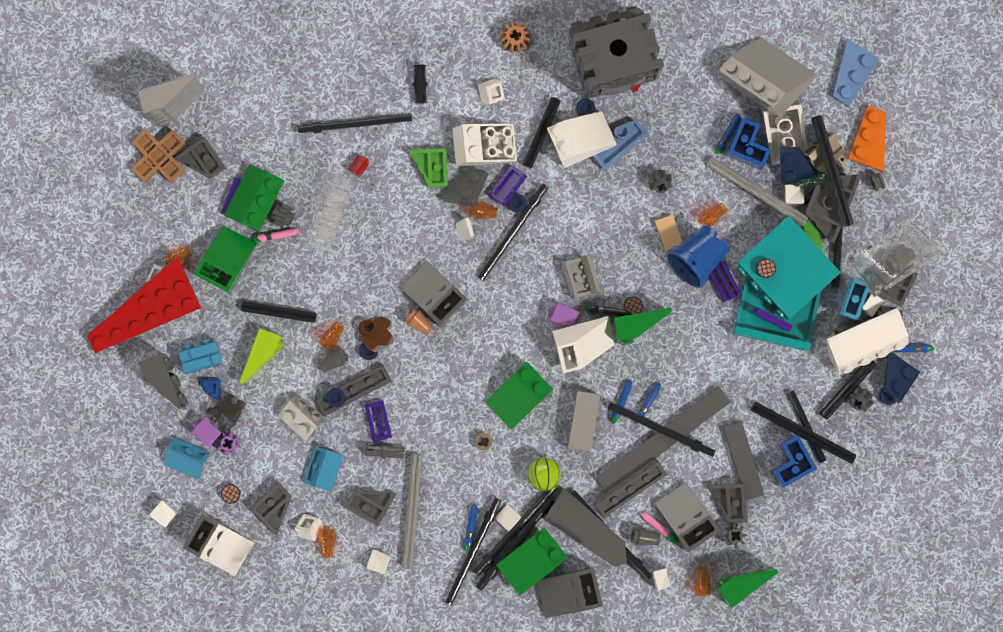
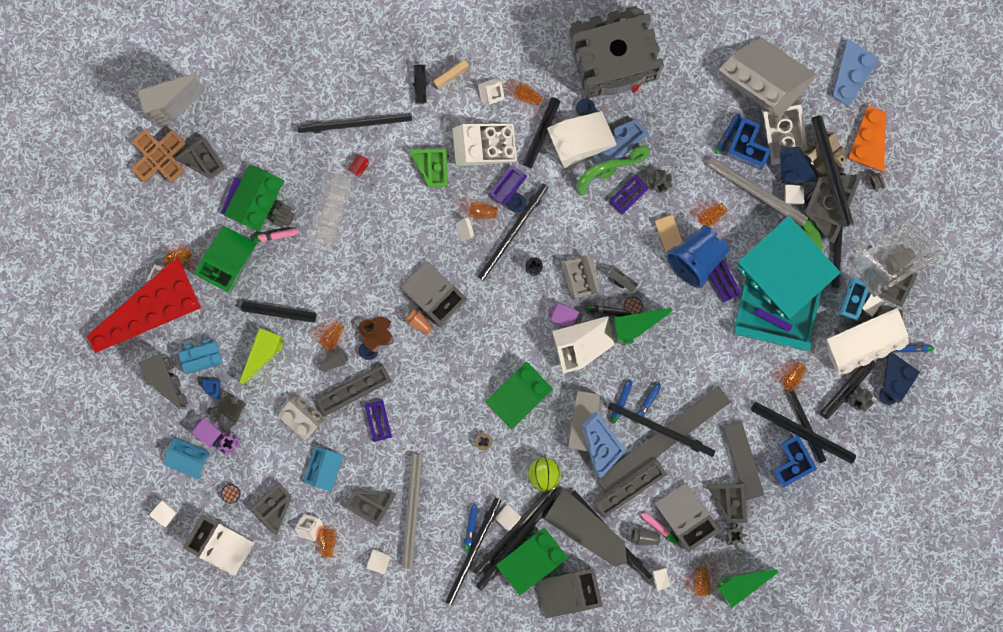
dark blue tile [326,388,346,408] -> none
dark grey pin [365,444,405,459] -> none
dark grey wing [441,168,489,207] -> none
nougat gear [500,21,531,53] -> none
tile [756,259,776,278] -> none
clear green piece [794,174,827,187] -> none
none -> tan tile [434,60,469,90]
none -> clear orange cone [513,82,543,107]
none -> black bush [526,257,543,276]
none -> bright green plant [576,145,650,196]
none -> medium blue wing [581,412,626,478]
none -> dark grey piece [608,266,639,297]
none -> dark purple tile [609,175,649,215]
none -> clear orange cone [780,362,807,391]

